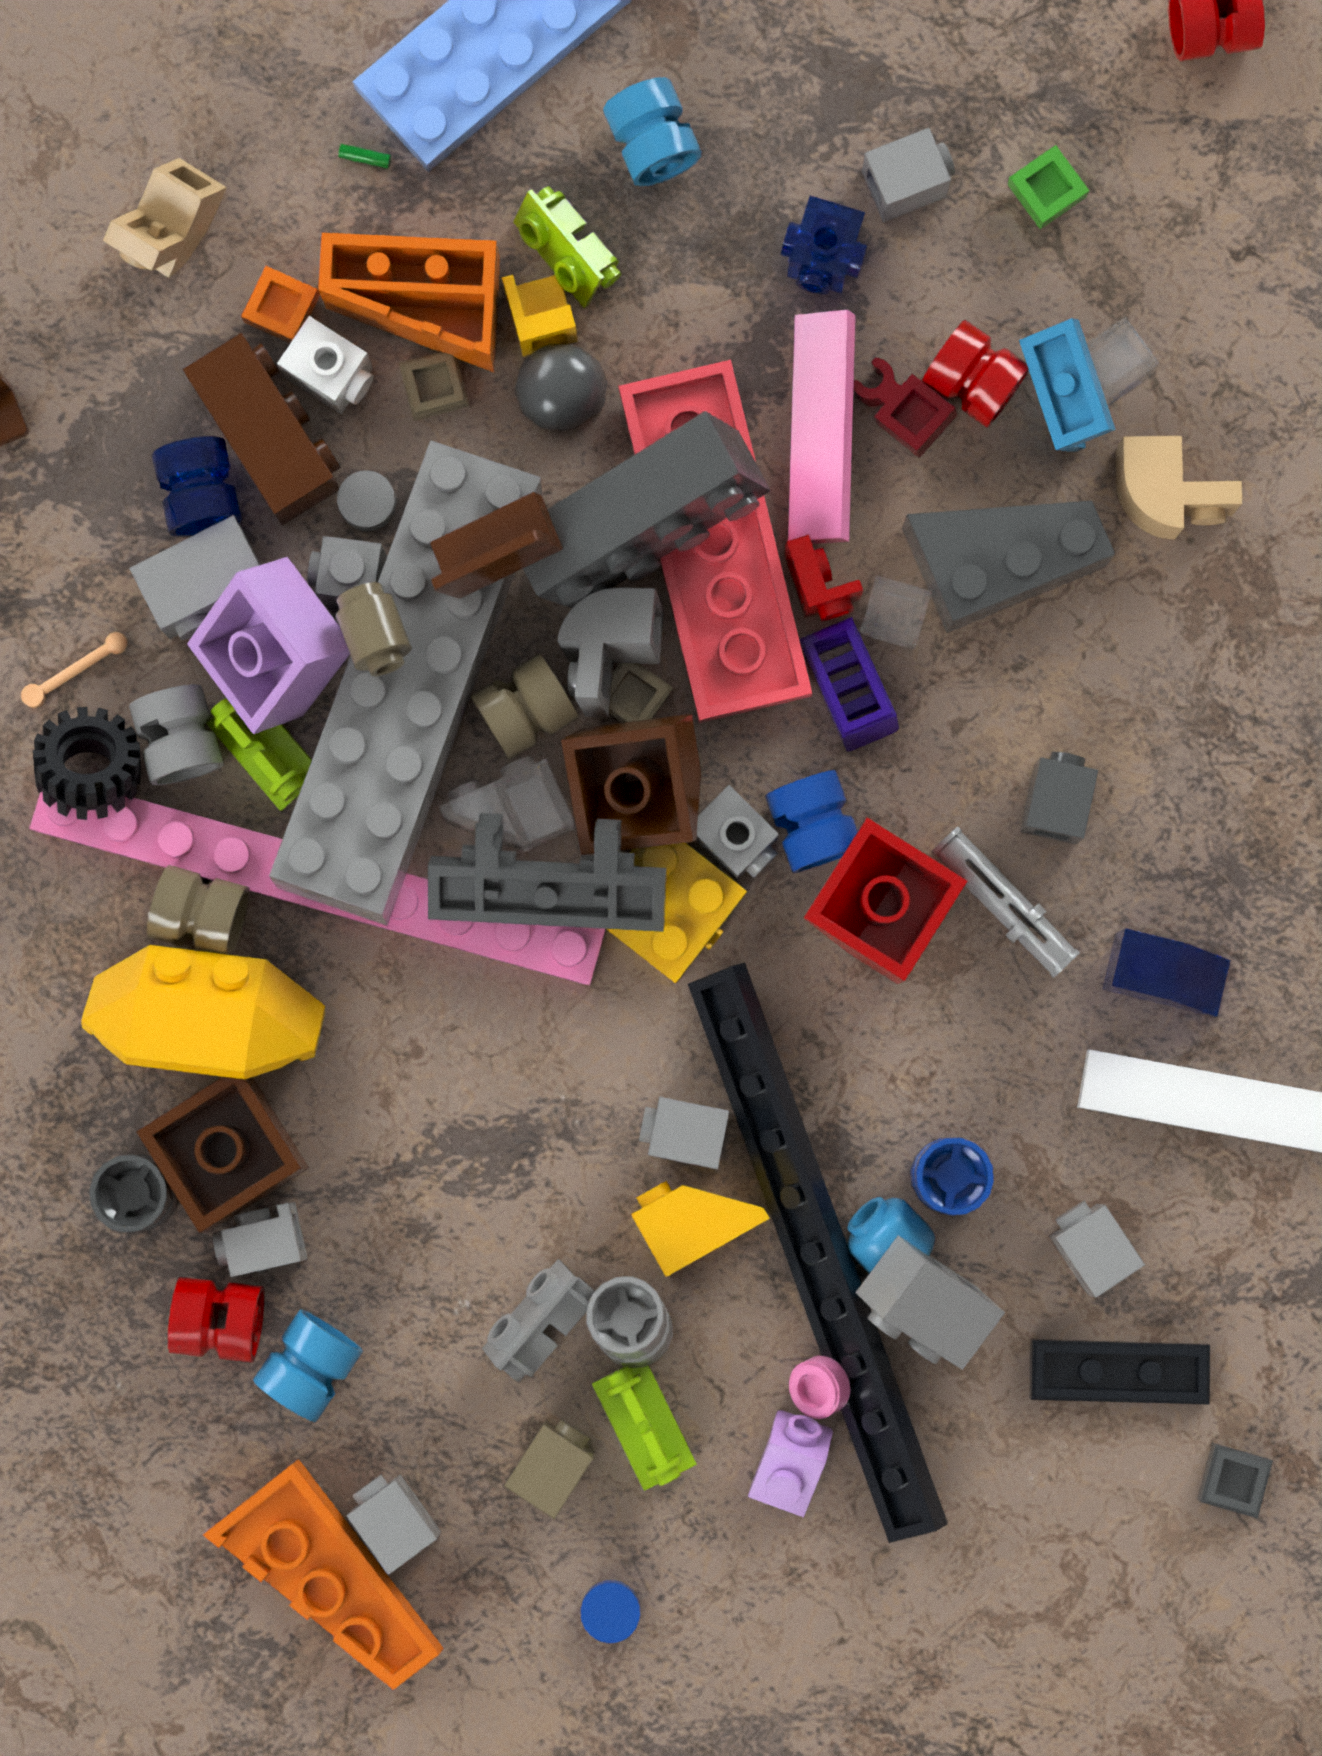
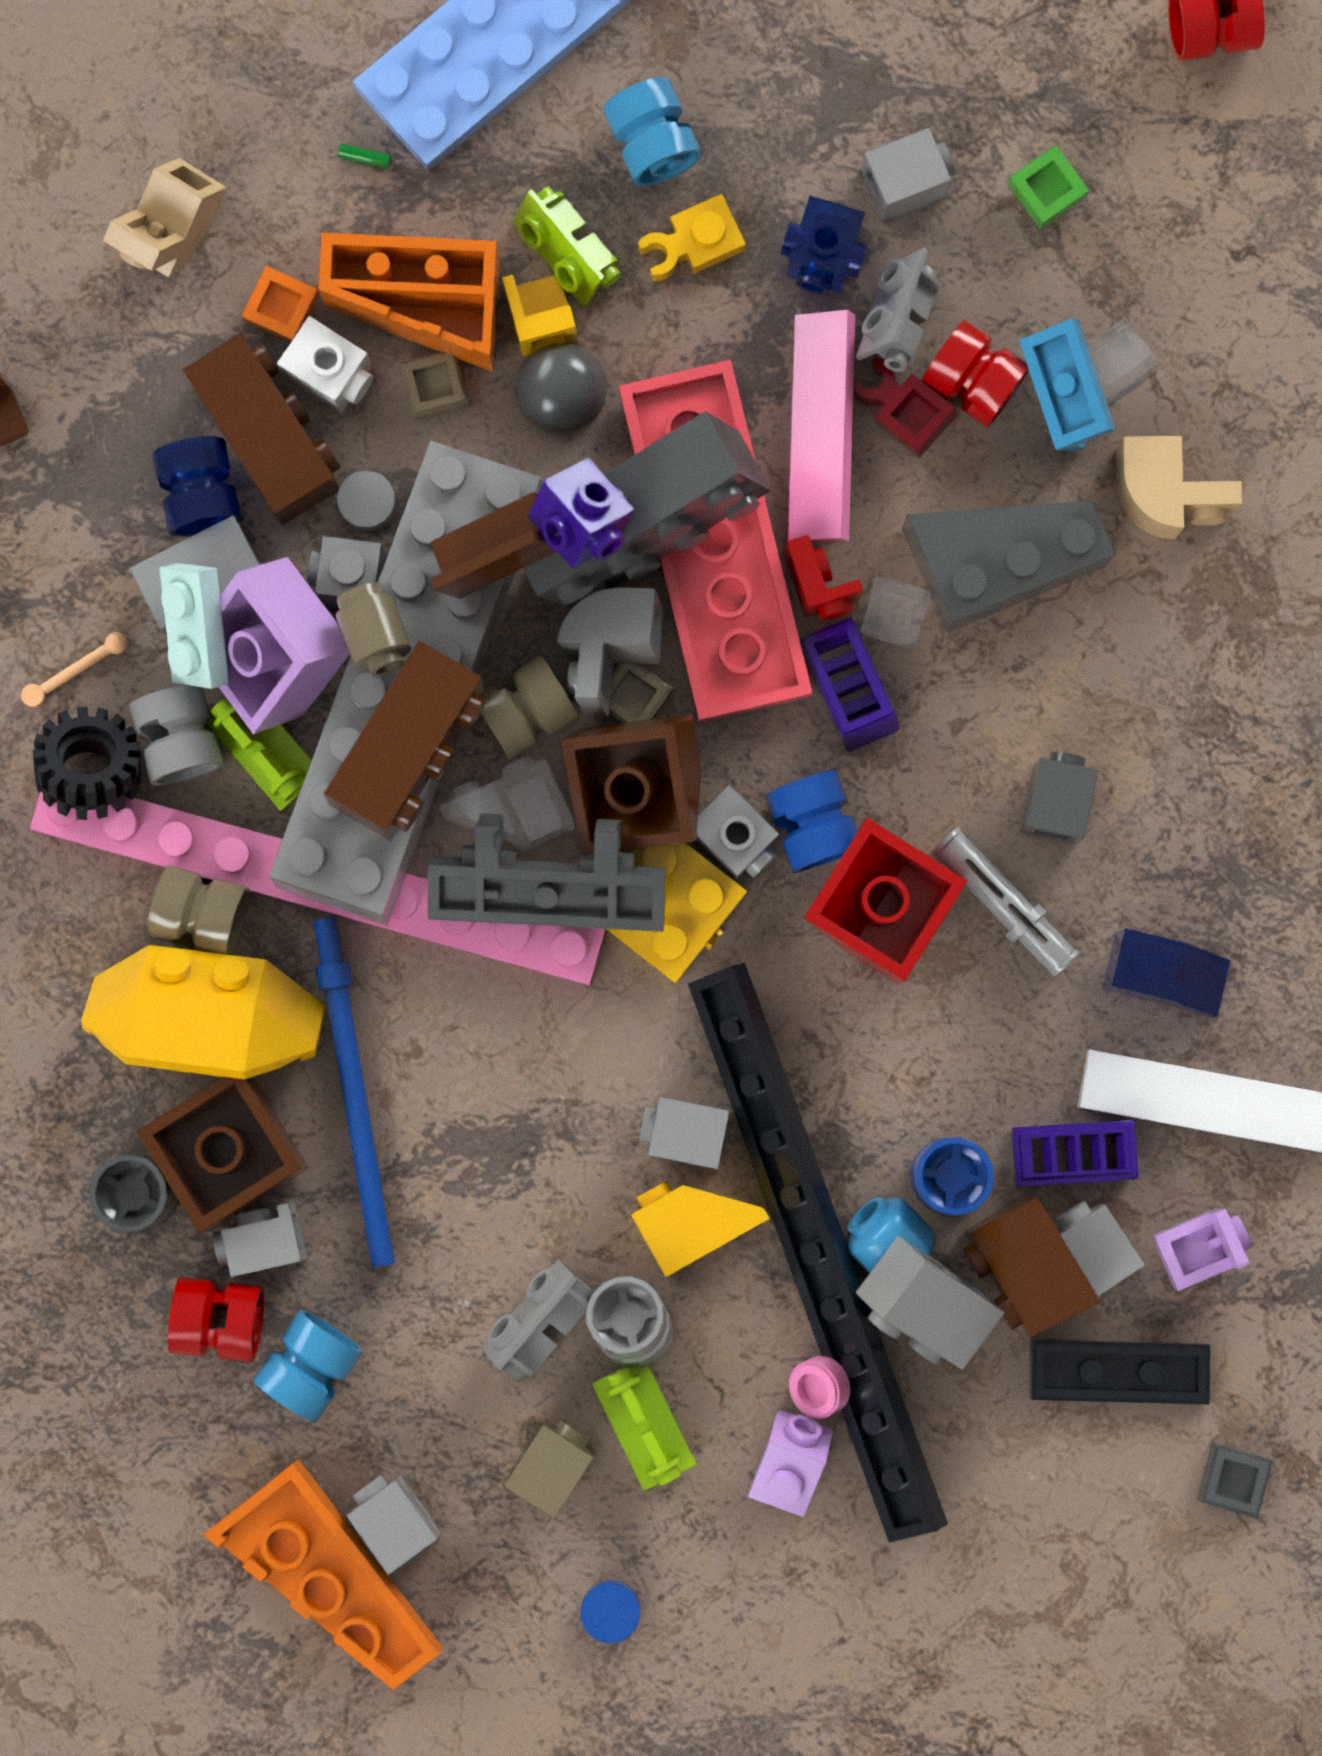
none -> light aqua plate [159,563,229,689]
none -> blue bar [313,917,395,1268]
none -> reddish brown brick [323,641,487,841]
none -> dark purple brick [528,457,634,569]
none -> yellow plate [638,194,746,281]
none -> light grey hinge [856,248,939,372]
none -> reddish brown slope [962,1195,1101,1336]
none -> dark purple slope [1011,1120,1139,1186]
none -> lavender bracket [1151,1208,1252,1291]

